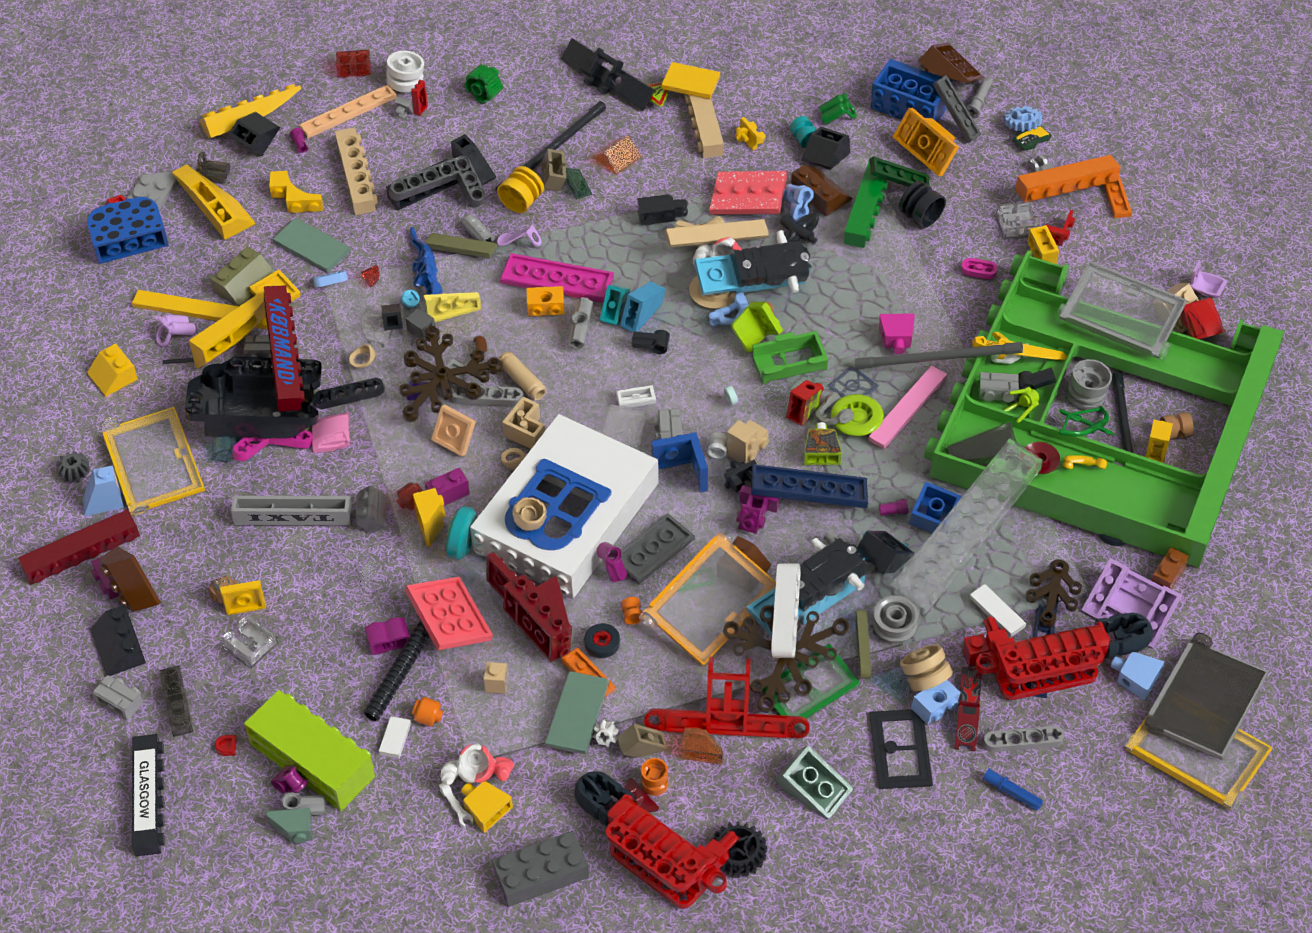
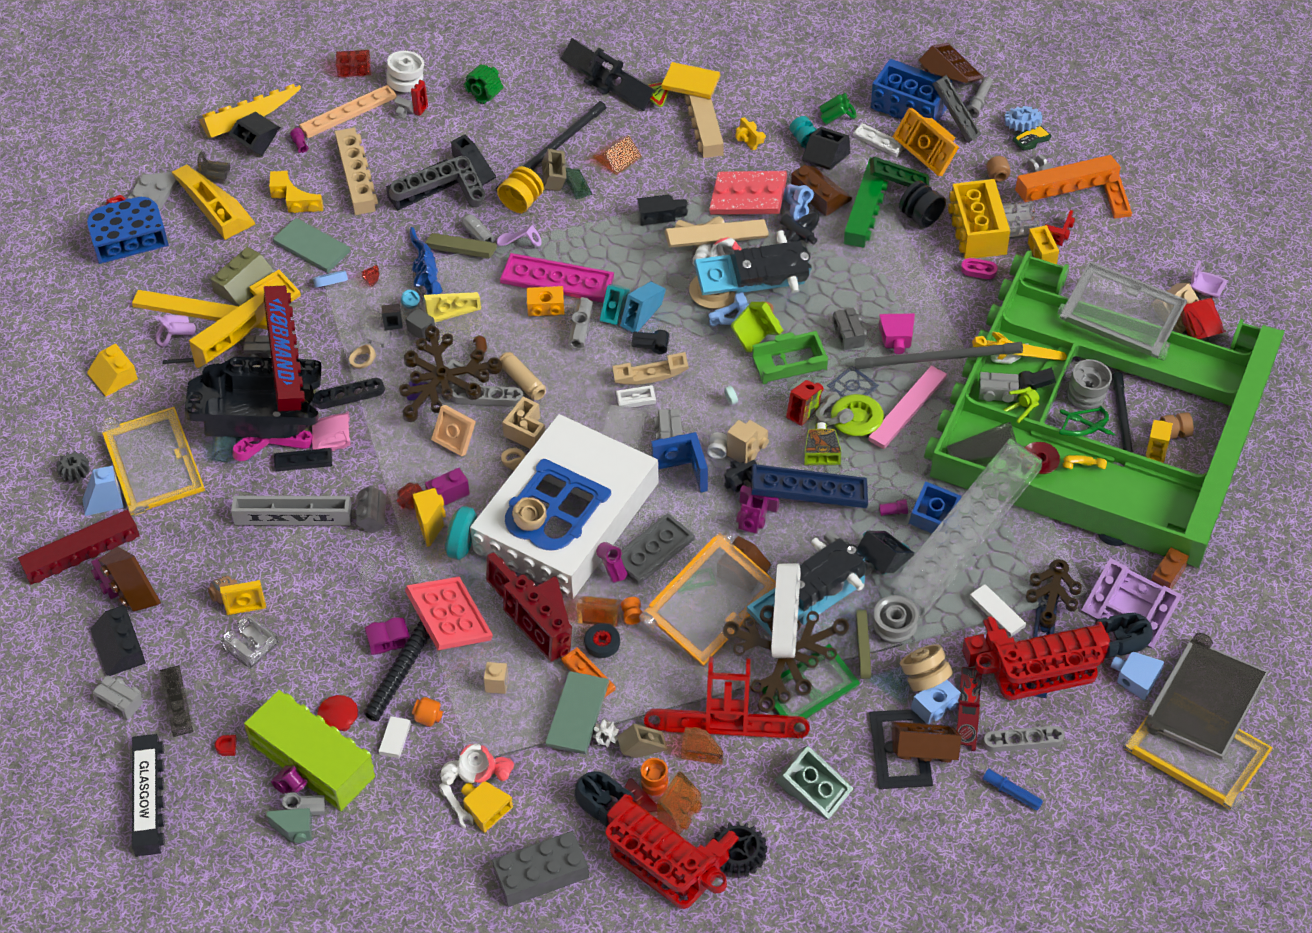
none -> black tile [274,448,333,472]
none -> red dish [317,695,358,731]
none -> clear orange slope [577,596,622,627]
none -> tan slope [612,352,689,384]
none -> clear orange slope [657,771,703,835]
none -> flat silver brick [833,308,868,350]
none -> white tile [853,123,905,157]
none -> reddish brown slope [891,721,962,763]
none -> yellow brick [948,179,1010,259]
none -> medium nougat head [986,156,1011,182]

